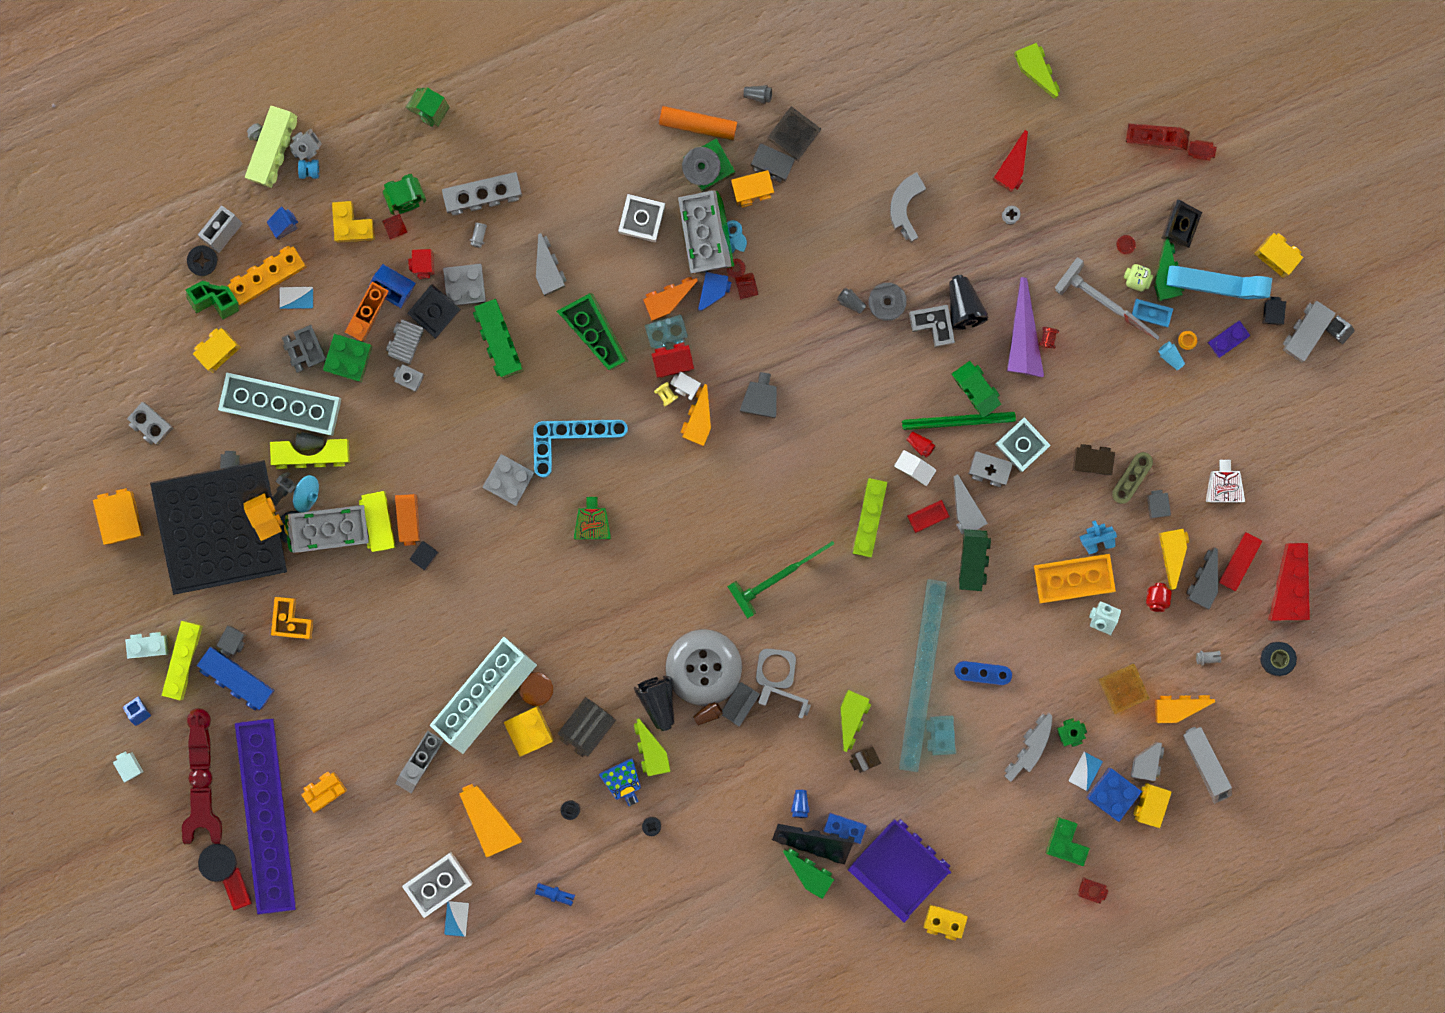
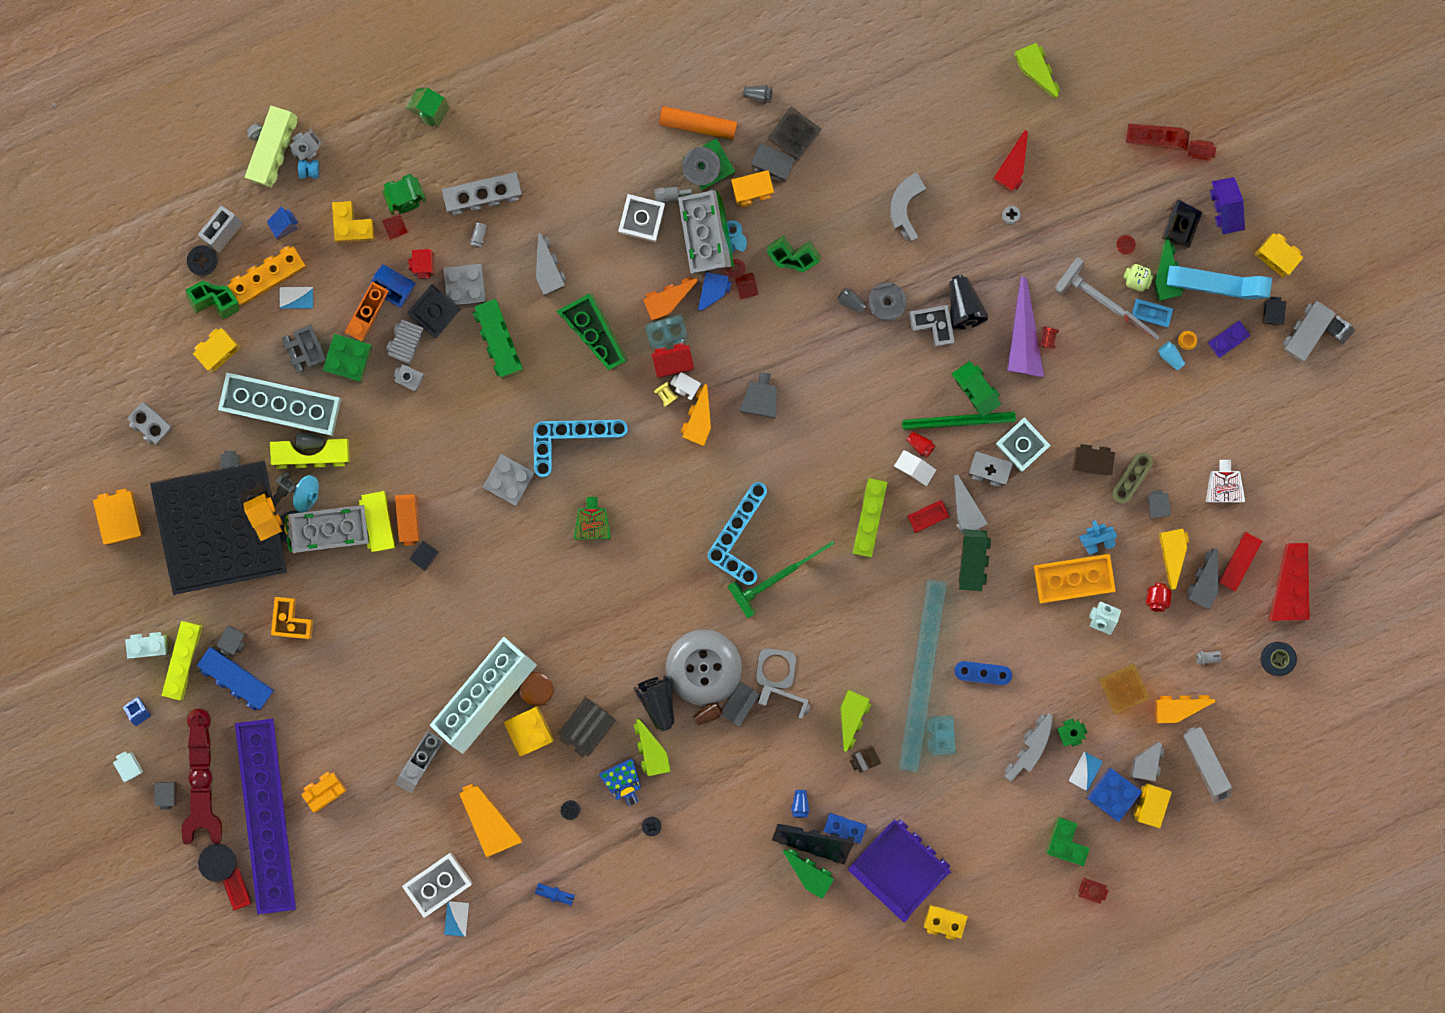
none -> dark grey brick [154,782,176,810]
none -> light grey piece [655,187,692,202]
none -> medium azure beam [708,482,767,585]
none -> green brick [766,235,821,272]
none -> dark purple brick [1210,177,1245,234]

